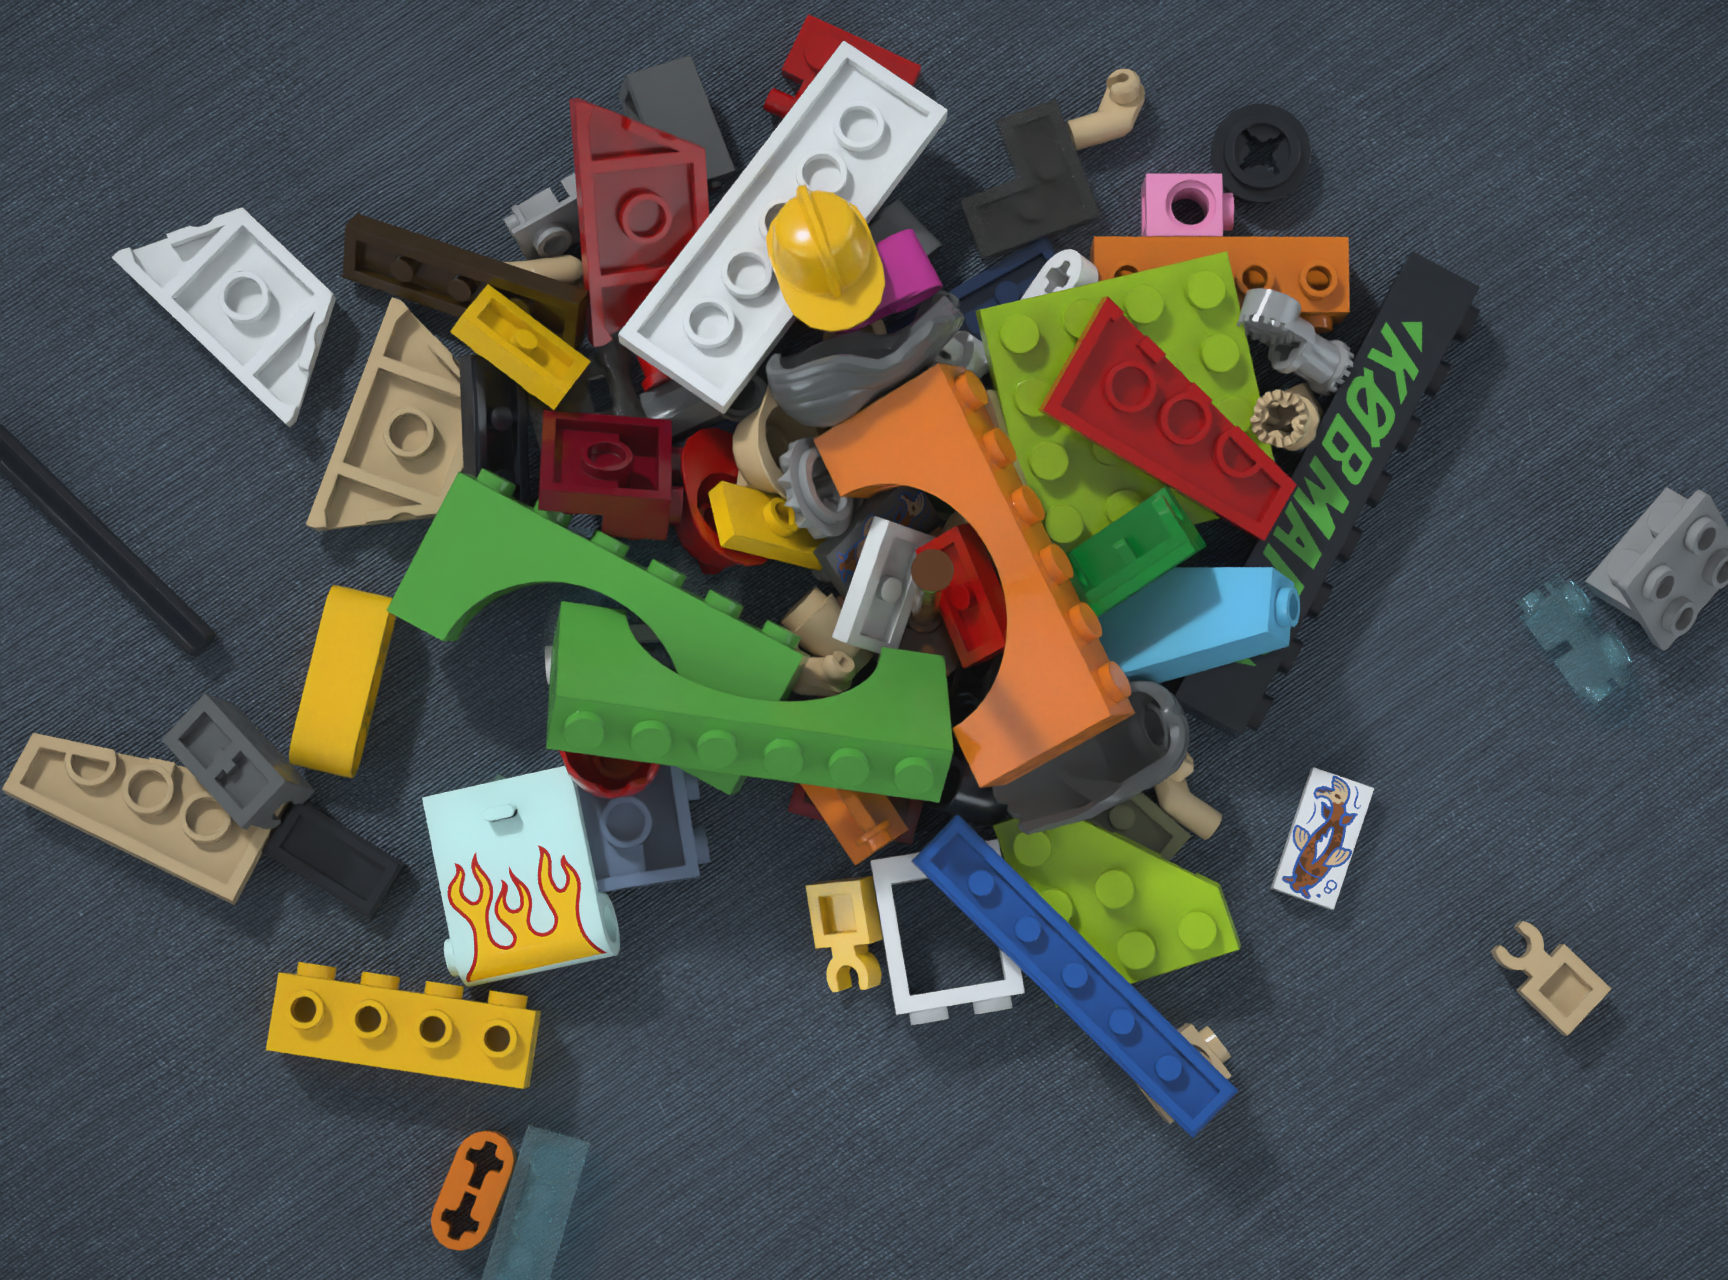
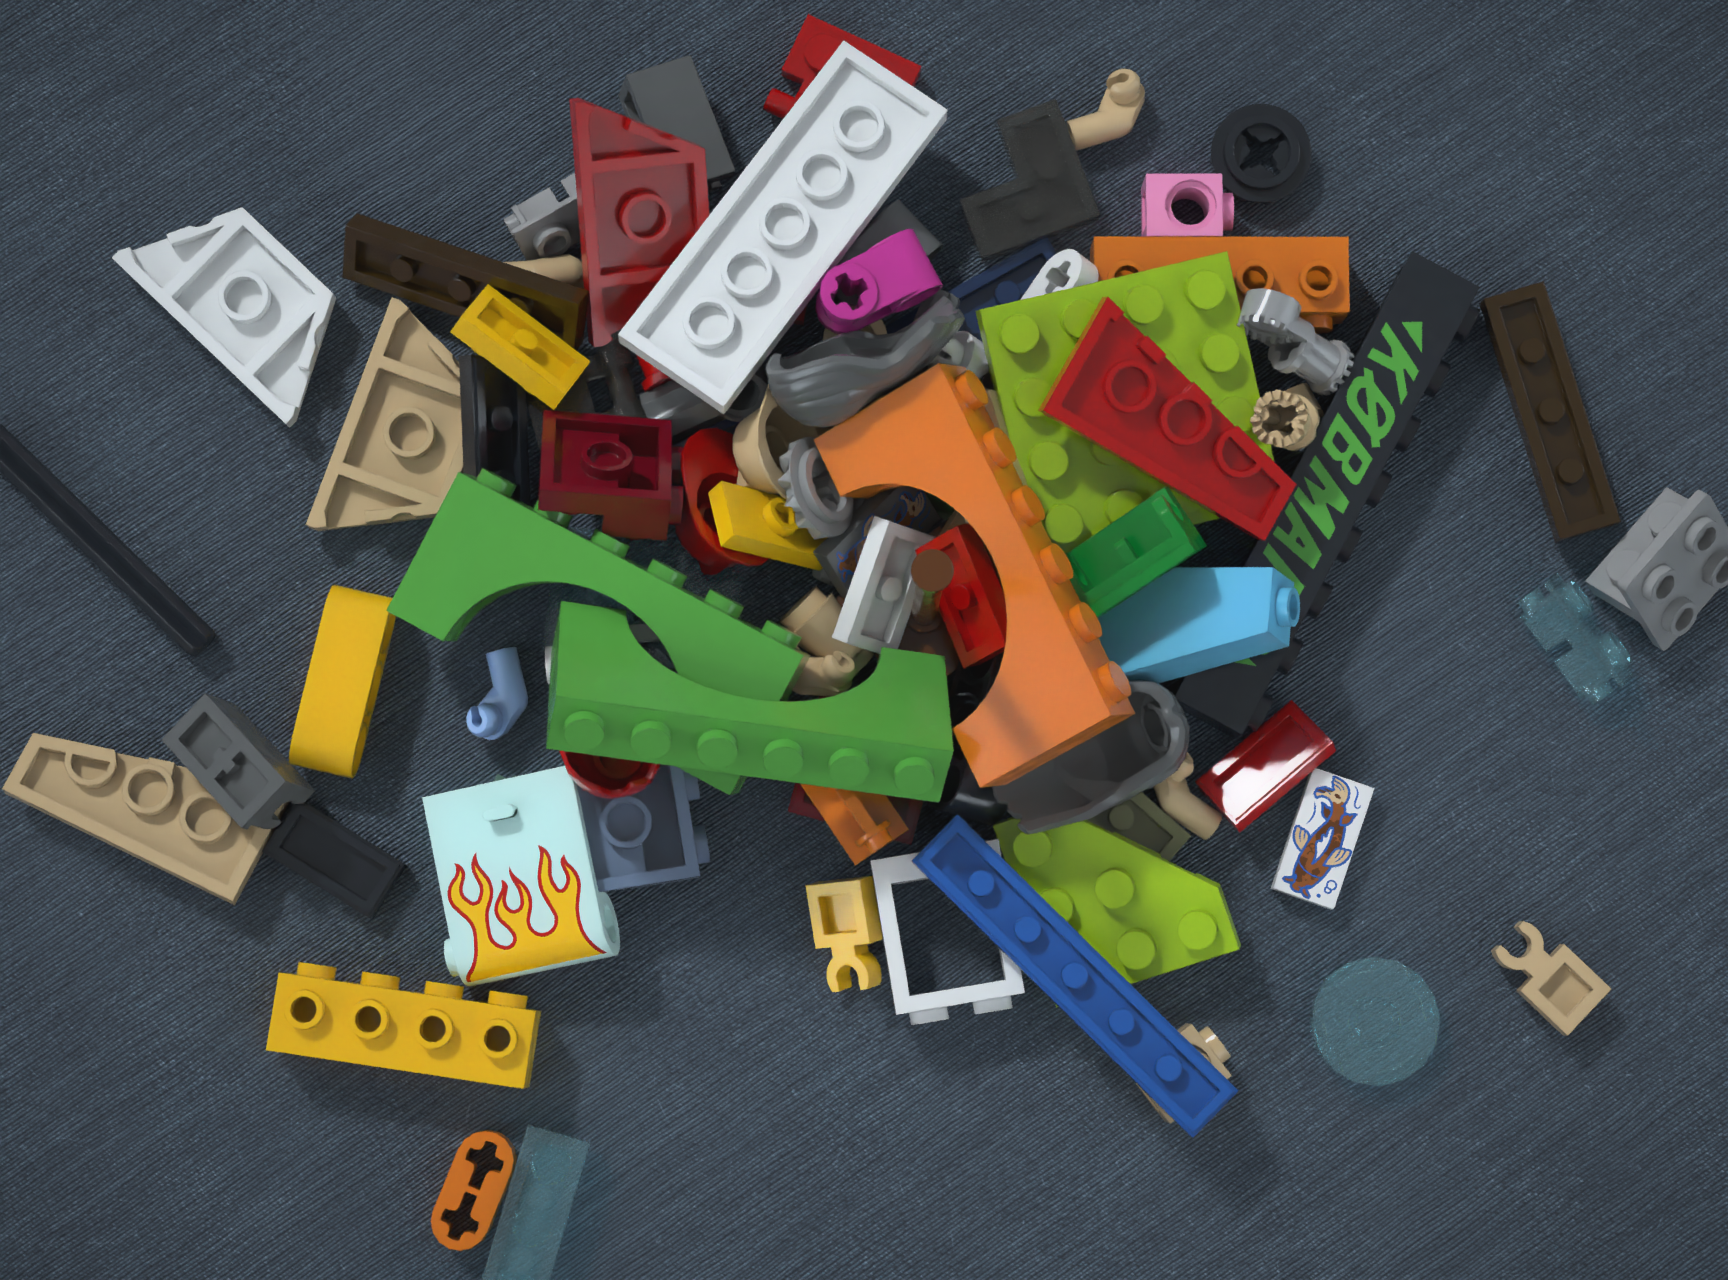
yellow piece [766,184,886,332] -> none
none -> light blue arm [466,647,528,740]
none -> red tile [1195,700,1336,833]
none -> clear light blue tile [1309,957,1440,1086]
none -> dark brown plate [1479,281,1621,543]

